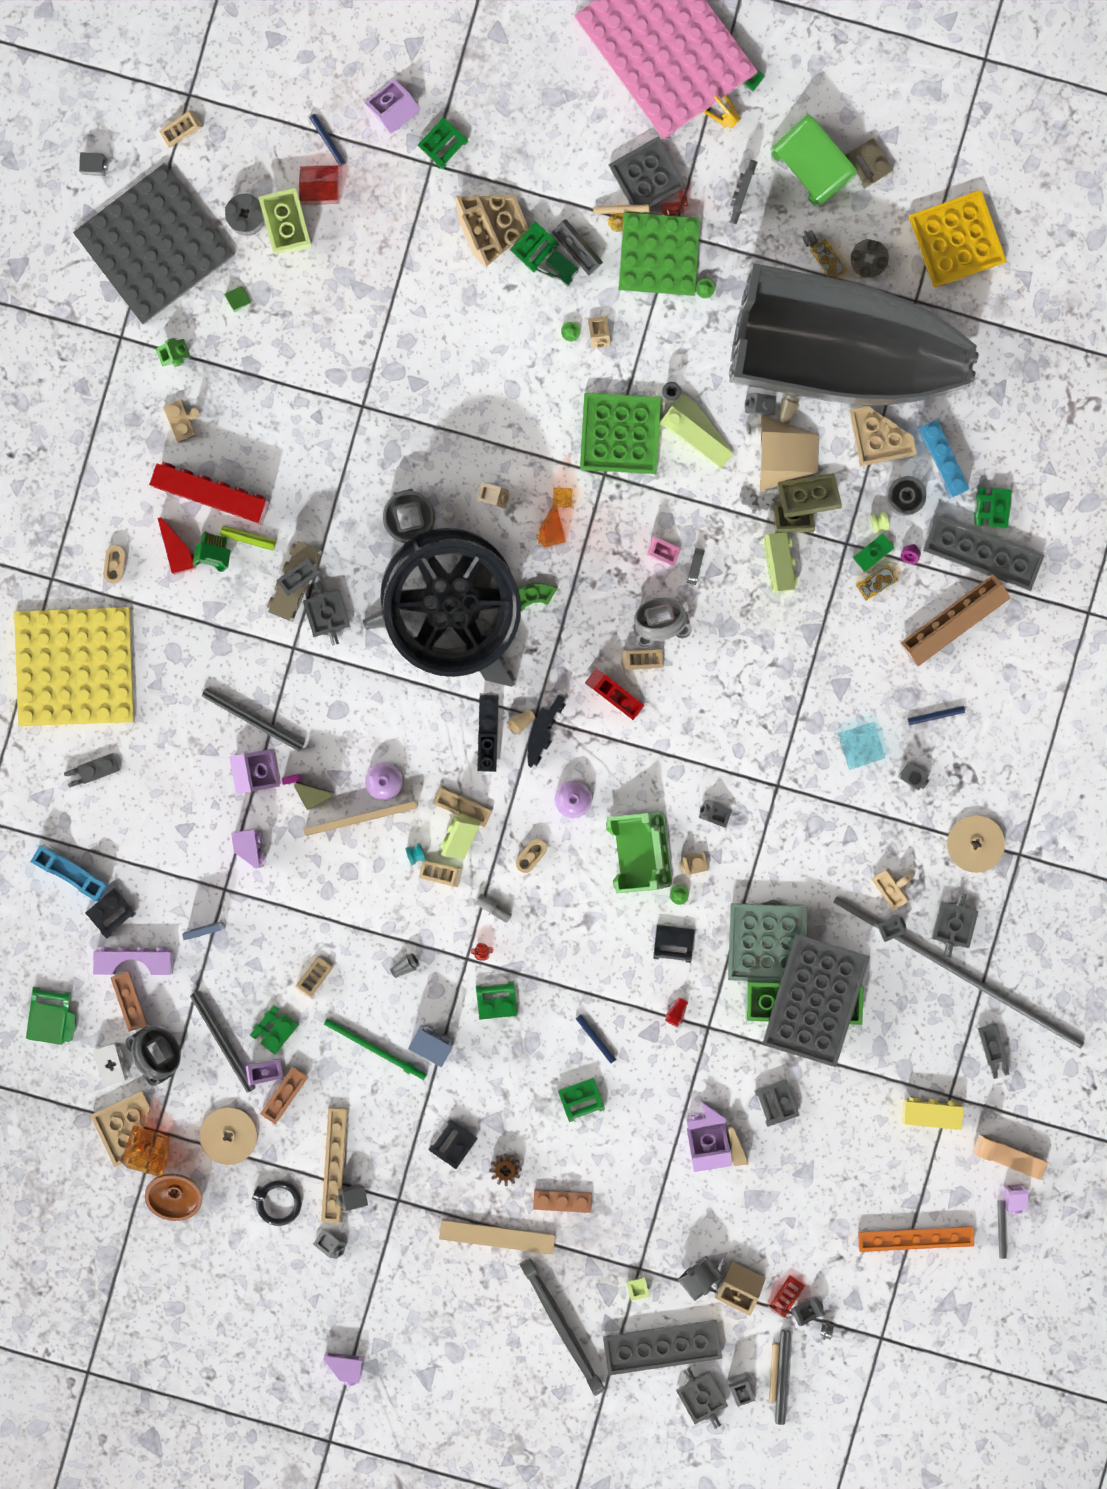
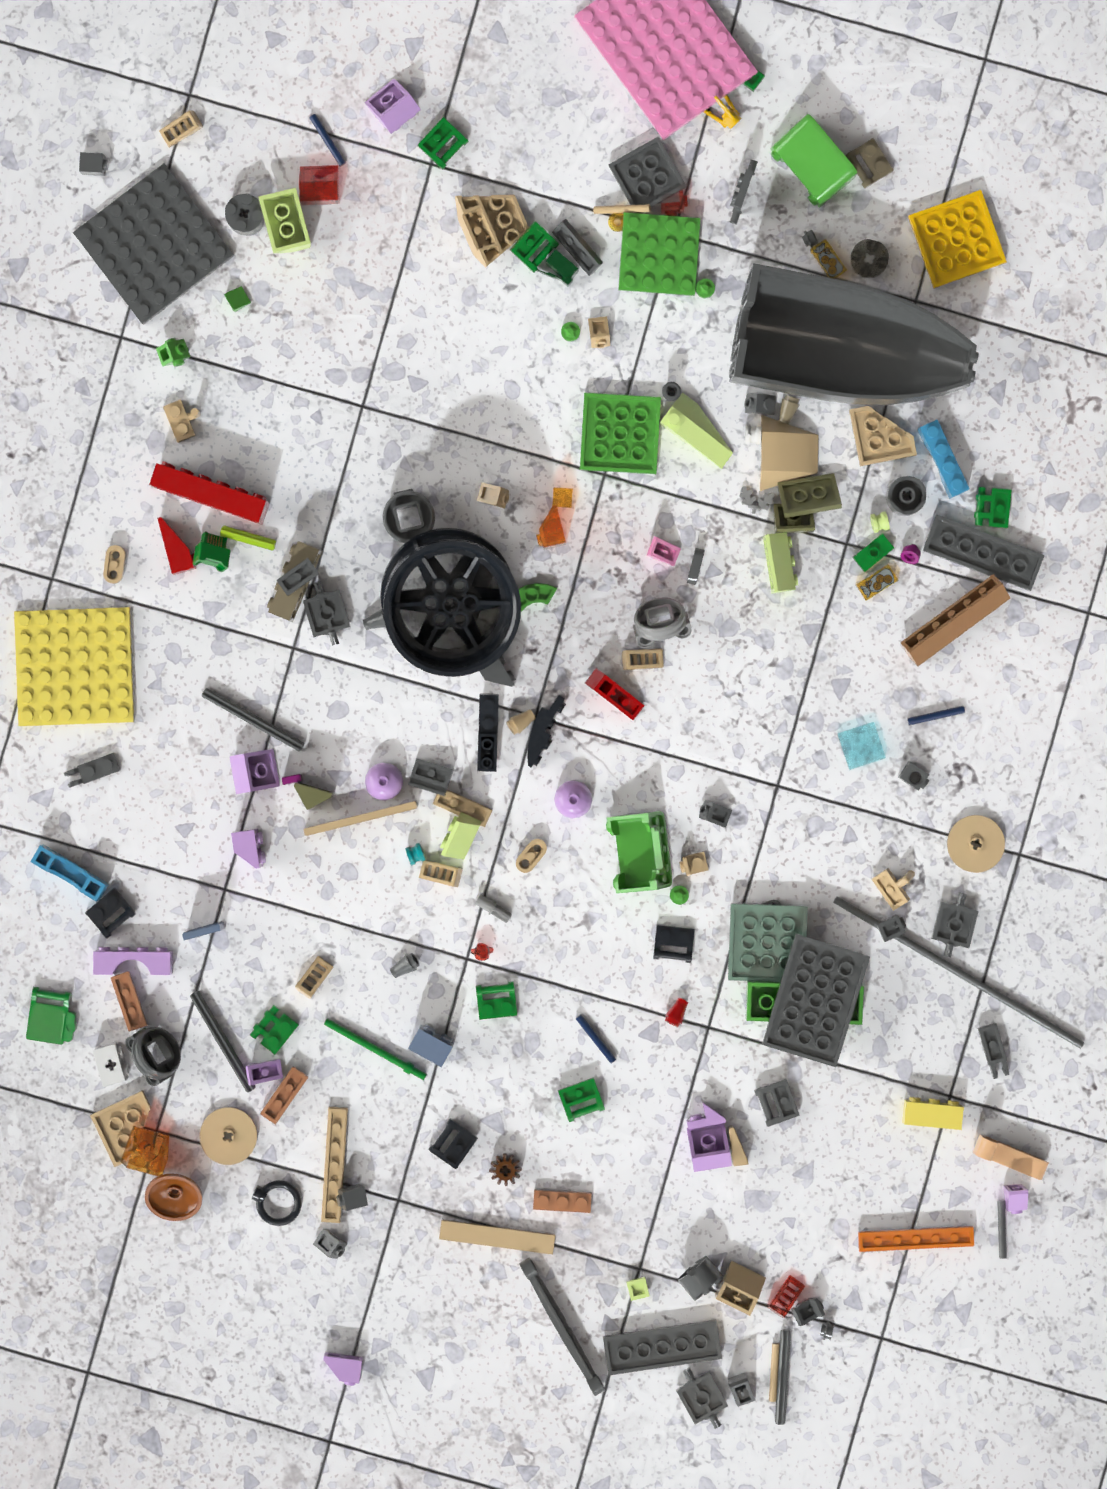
none -> dark grey plate [408,758,454,796]

